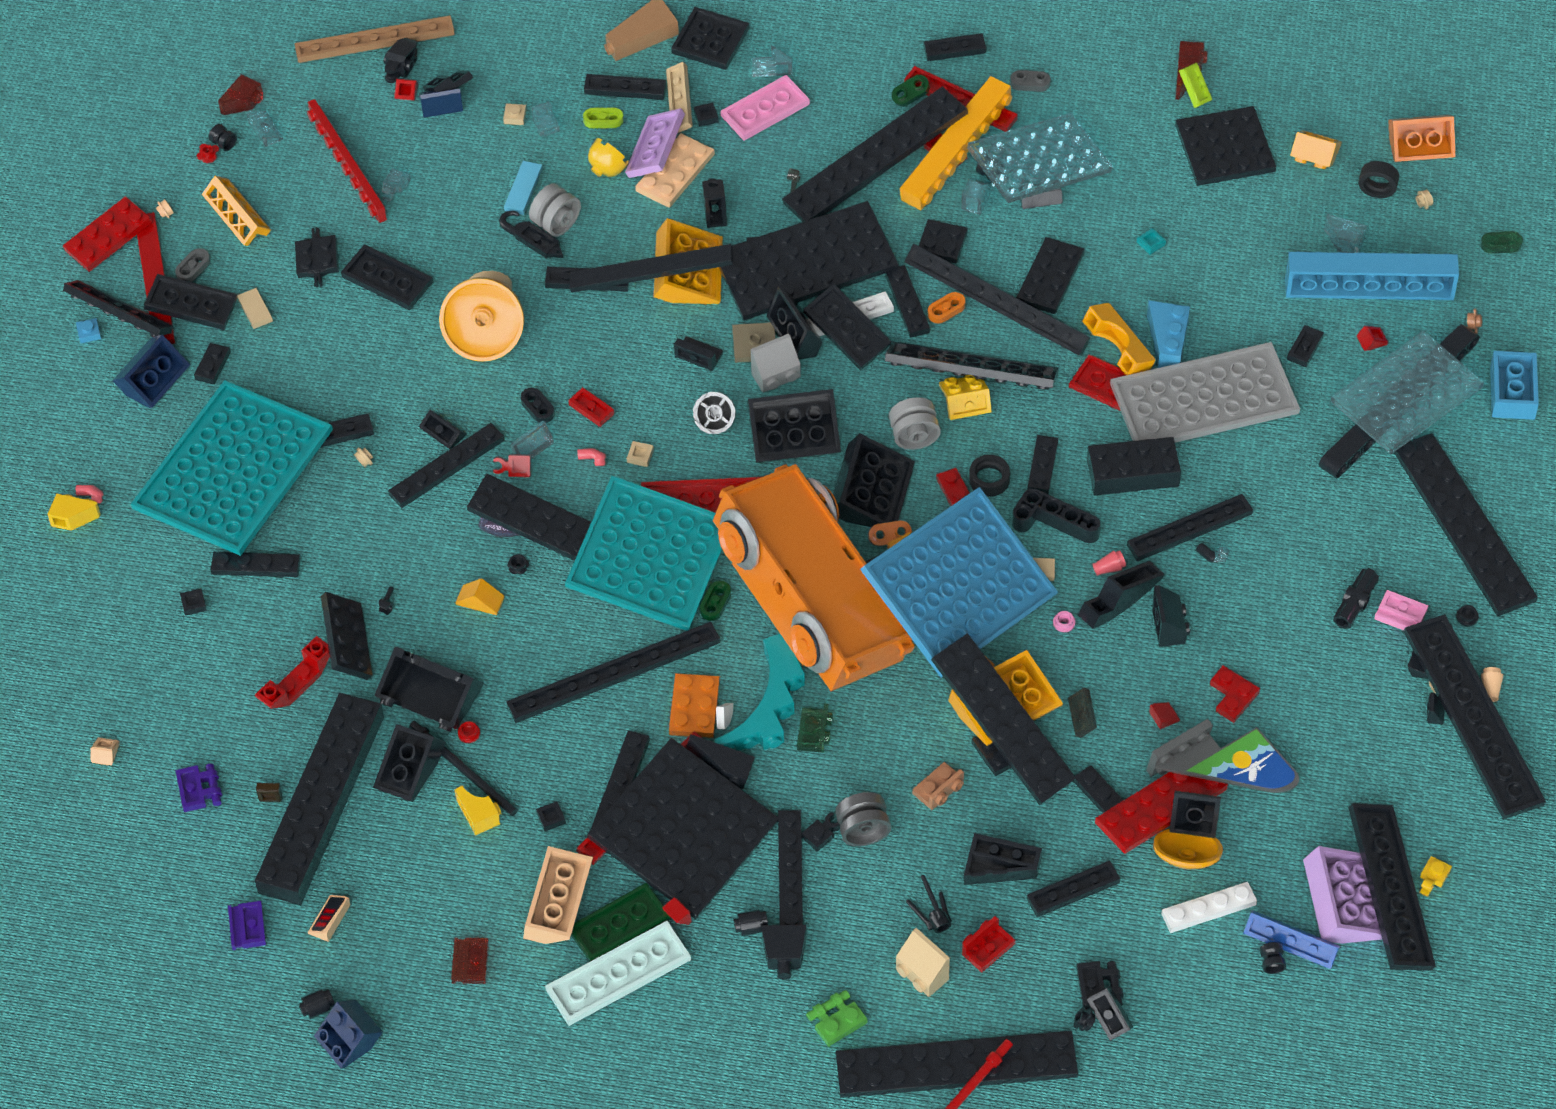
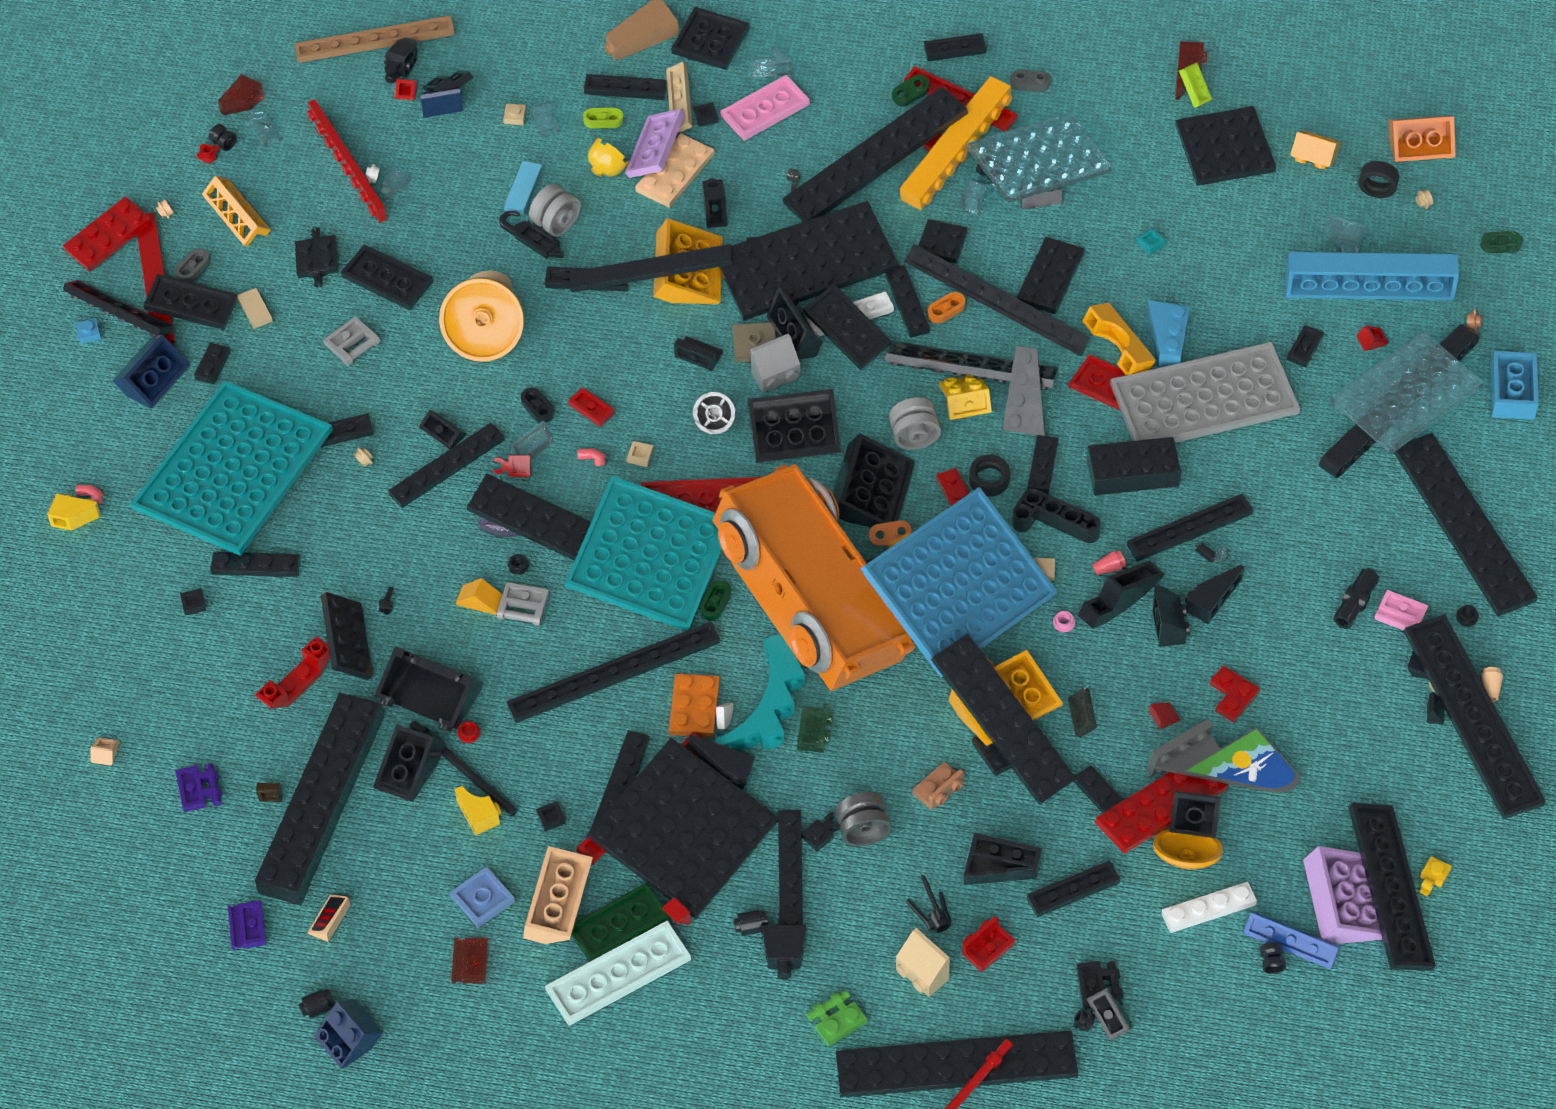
none -> light grey plate [324,316,380,367]
none -> white plate [365,164,380,184]
none -> medium blue plate [450,866,515,928]
none -> light grey plate [497,582,549,627]
none -> wing [1002,346,1045,436]
none -> black slope [1185,565,1244,624]

